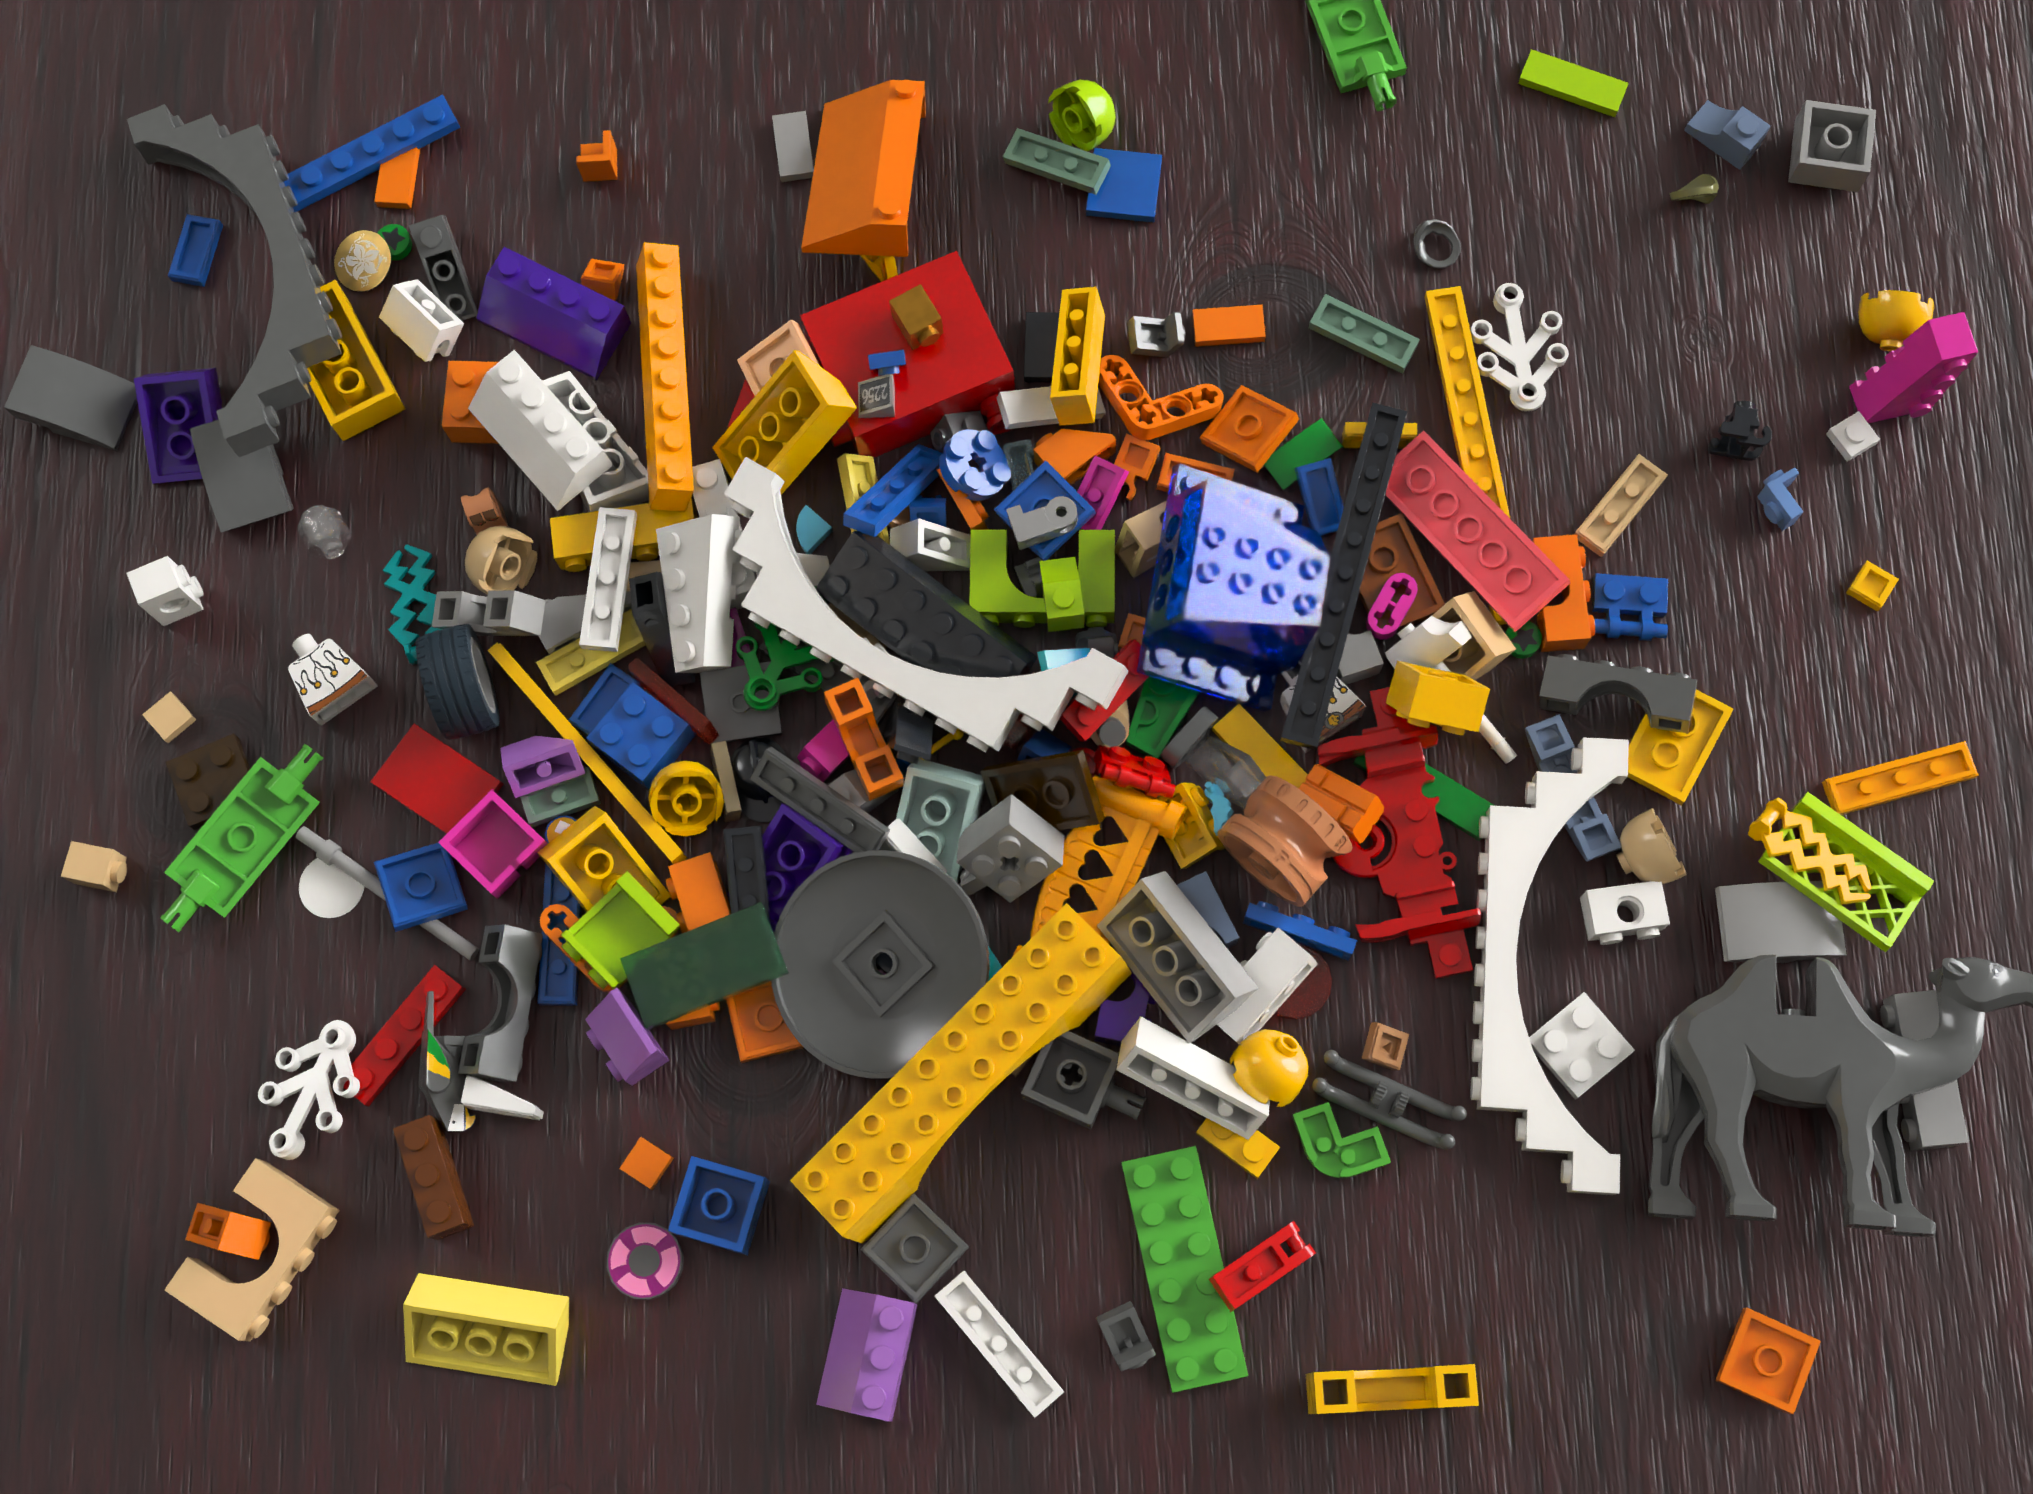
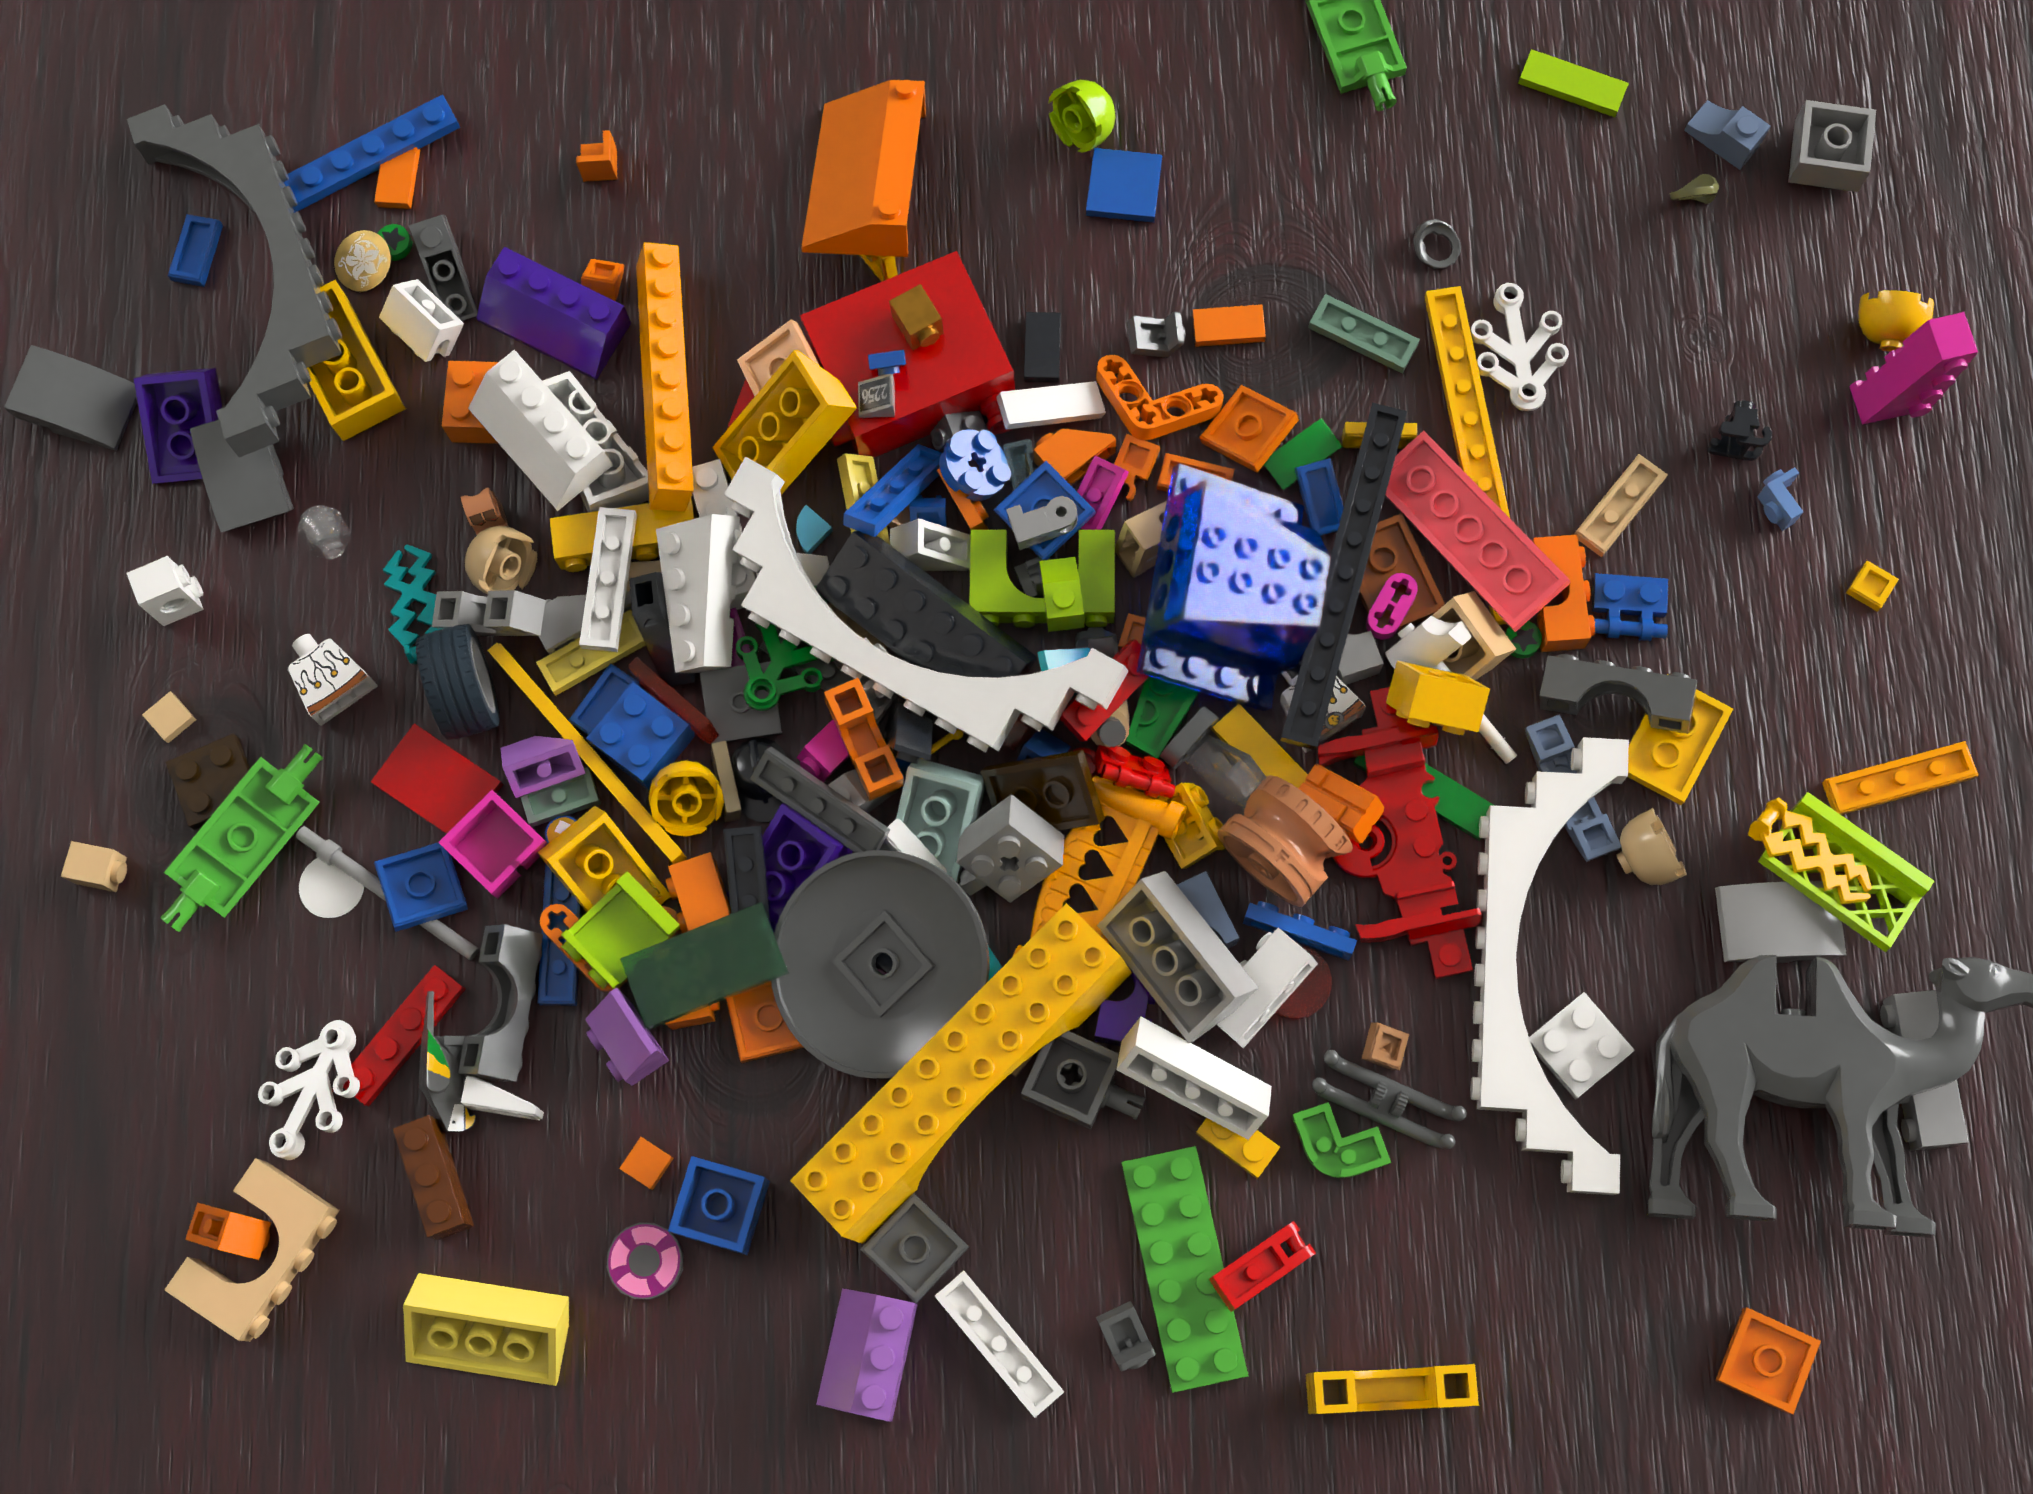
light grey tile [772,111,814,182] -> none
sand green plate [1003,128,1111,195] -> none
yellow brick [1050,287,1105,426] -> none
medium azure piece [1204,782,1234,836] -> none
yellow cylinder [1230,1029,1308,1107] -> none
white brick [1580,881,1670,945] -> none
white plate [1826,411,1880,462] -> none

